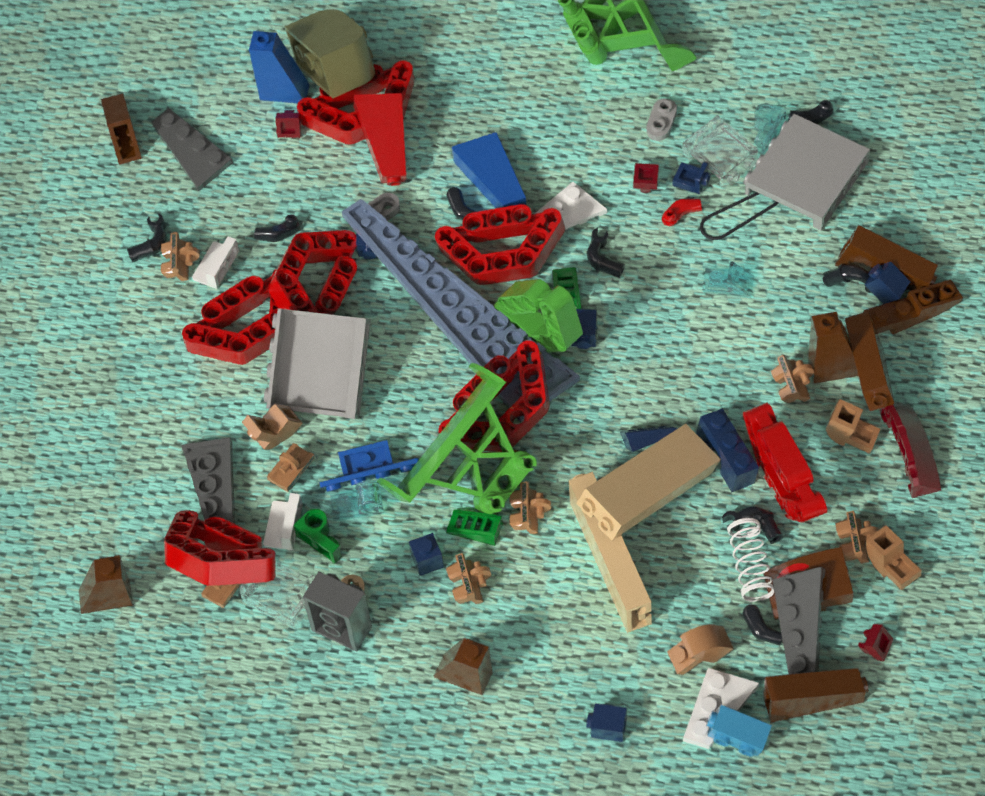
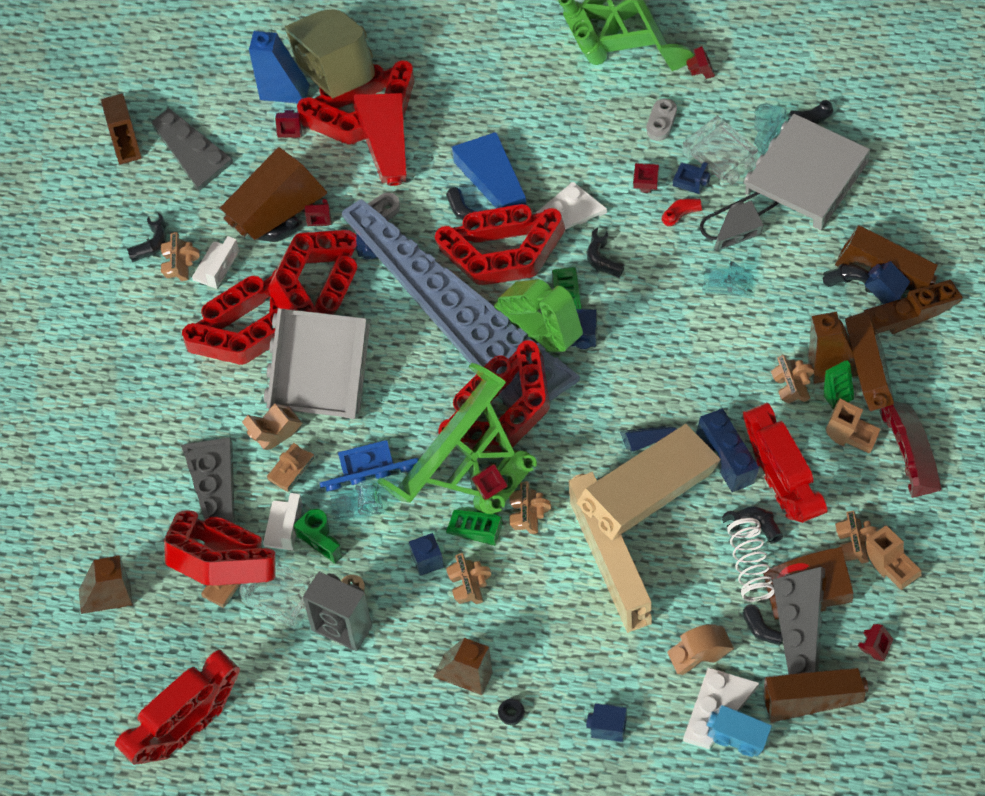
none -> red piece [115,650,240,765]
none -> reddish brown slope [219,147,328,240]
none -> dark red tile [305,199,331,227]
none -> dark red tile [471,464,508,500]
none -> black plate [498,699,525,725]
none -> dark red tile [686,46,715,79]
none -> dark grey slope [714,201,764,251]
none -> green slope [823,360,854,409]

